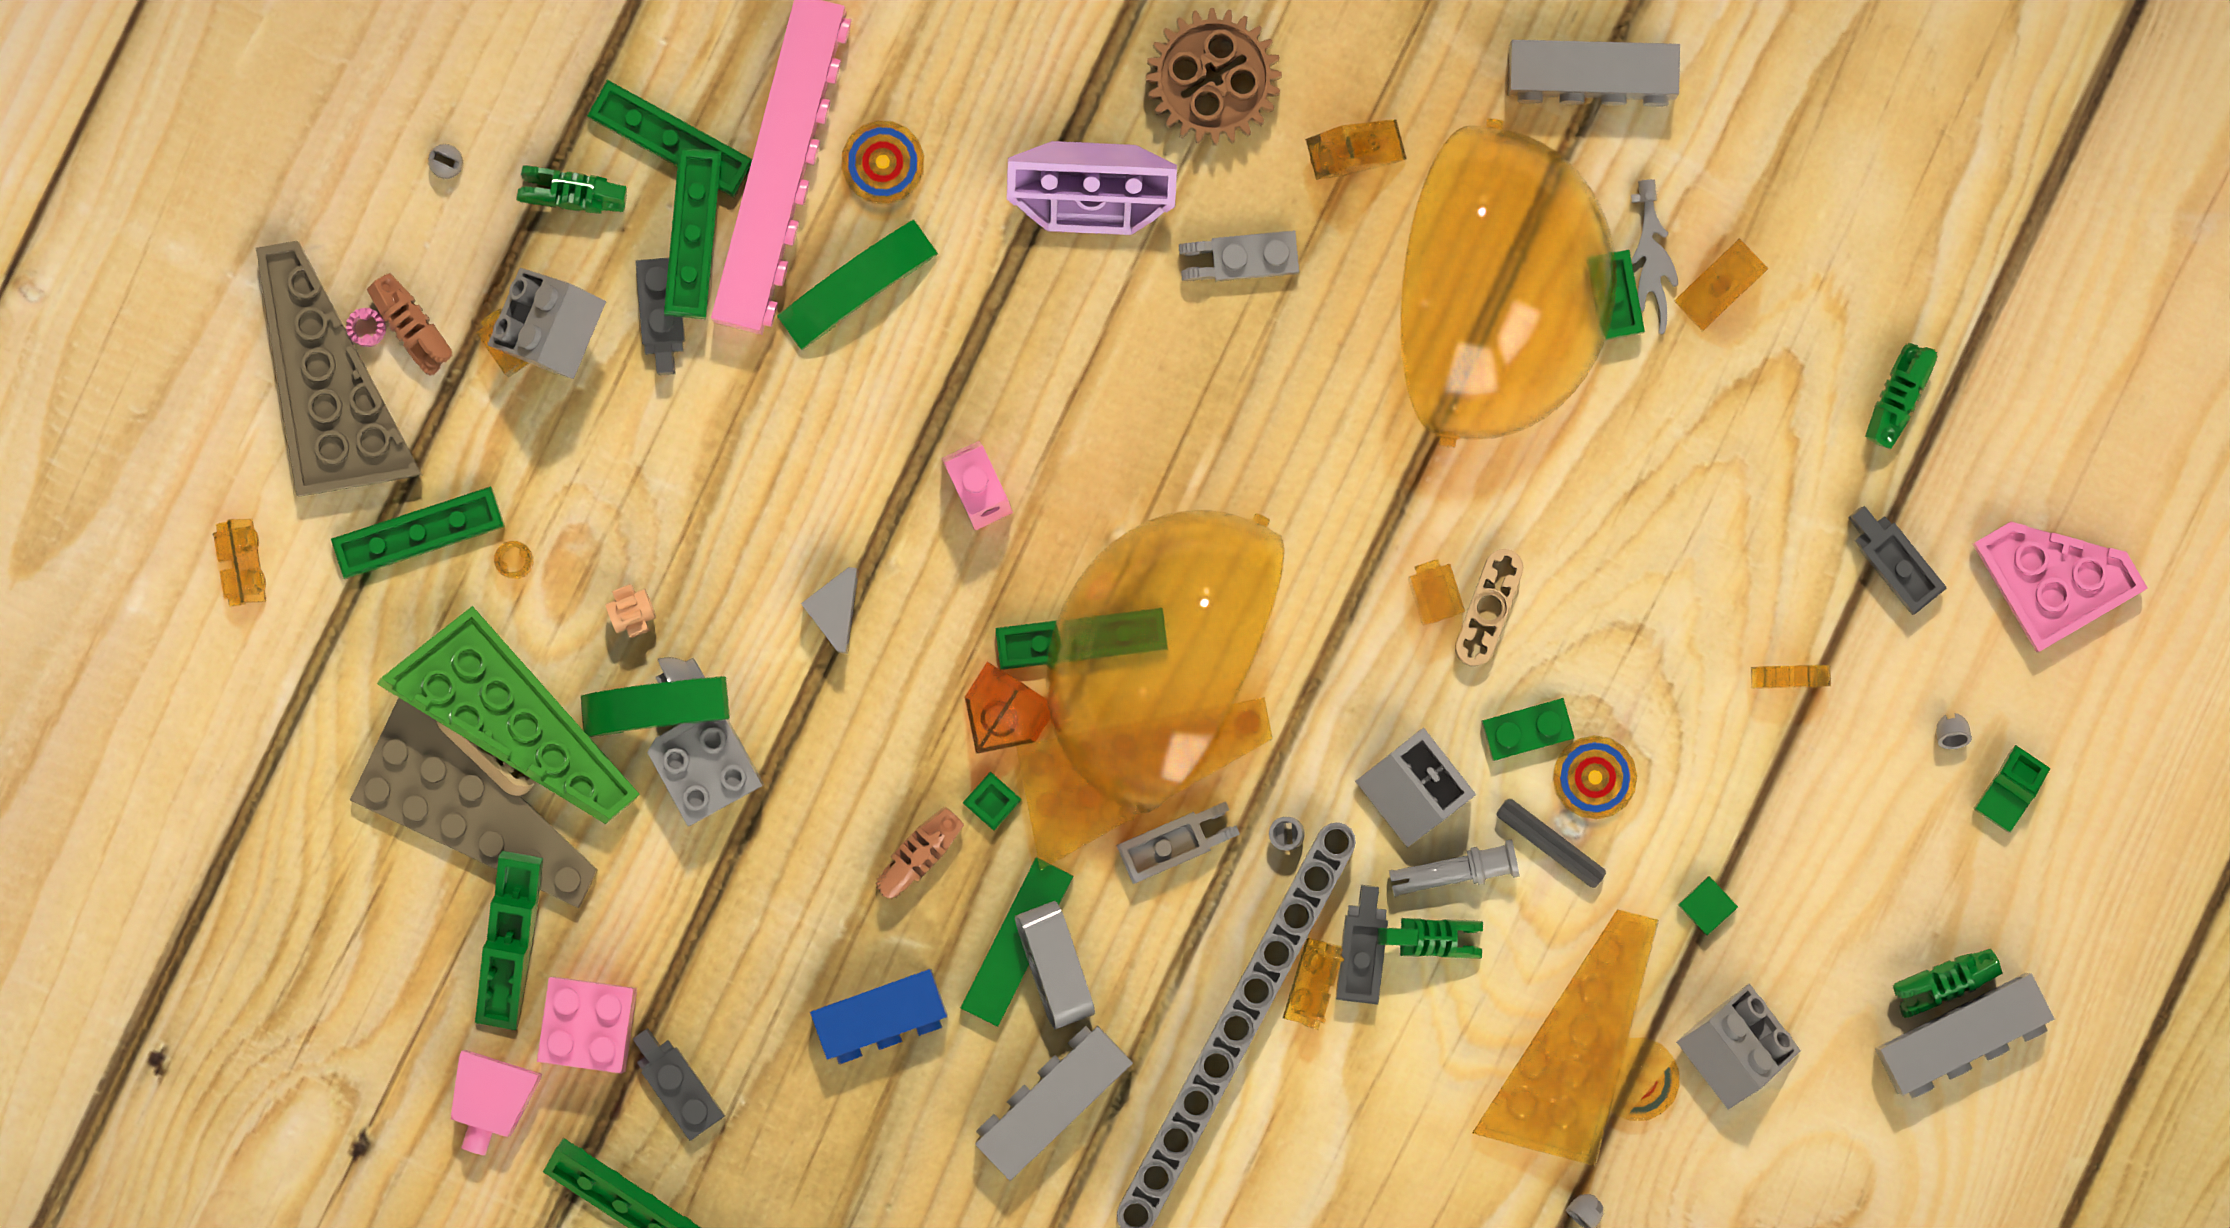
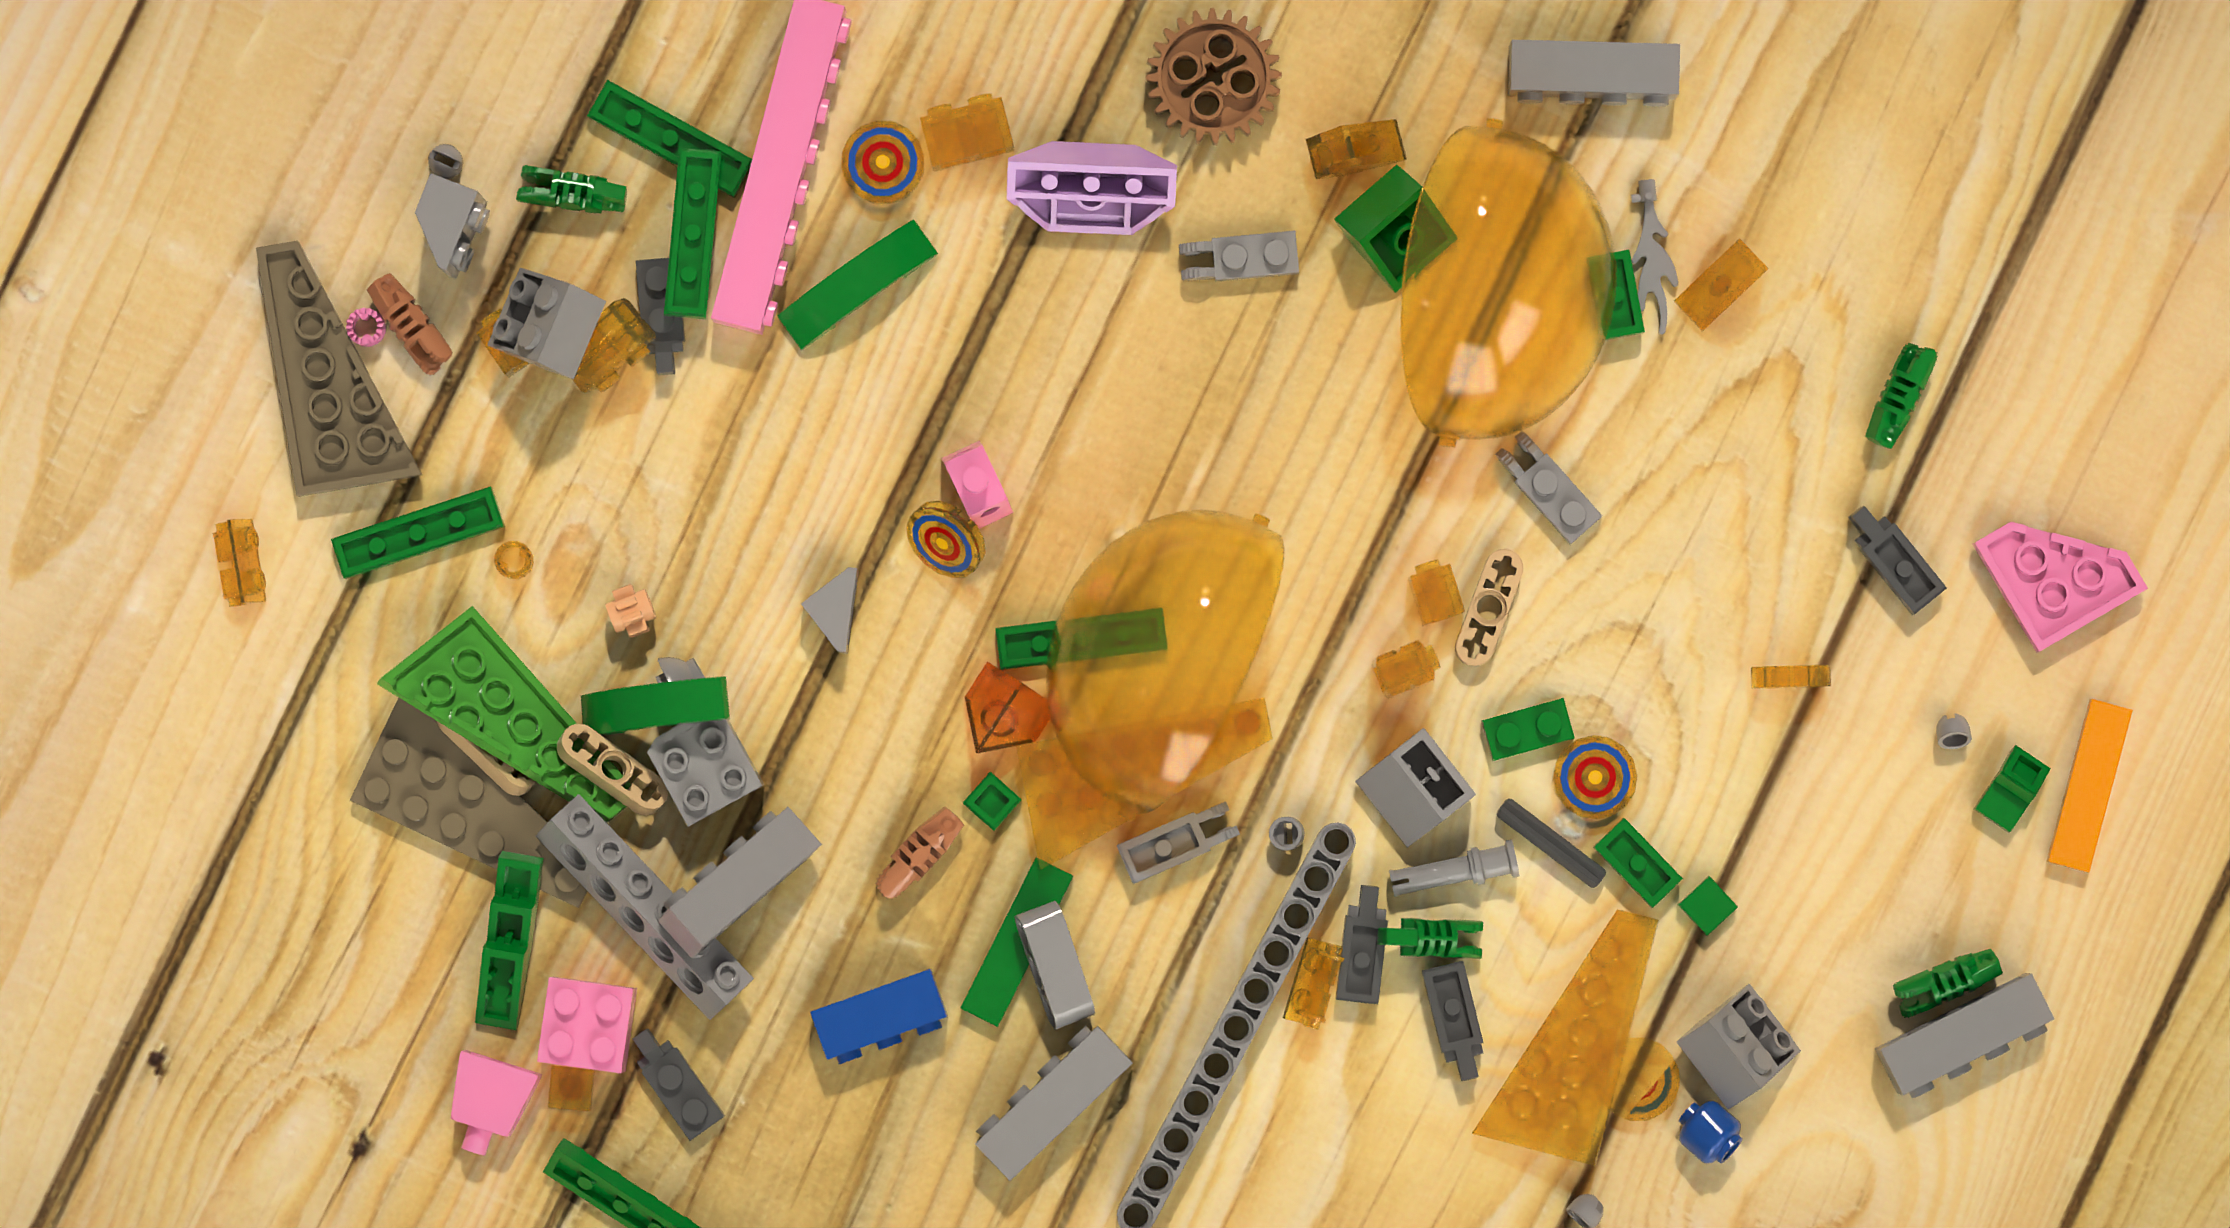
none -> light grey slope [415,173,490,279]
none -> light grey brick [536,794,754,1020]
none -> clear yellow plate [548,1065,595,1111]
none -> tan beam [557,724,668,816]
none -> clear yellow brick [572,298,656,393]
none -> light grey brick [658,807,822,959]
none -> clear yellow tile [906,501,986,578]
none -> clear yellow brick [920,93,1015,172]
none -> green slope [1334,164,1458,293]
none -> clear yellow brick [1372,640,1441,699]
none -> dark grey hinge [1422,961,1483,1081]
none -> light grey hinge [1495,431,1602,544]
none -> green plate [1593,818,1683,908]
none -> blue head [1679,1101,1743,1164]
none -> light orange tile [2046,699,2133,873]

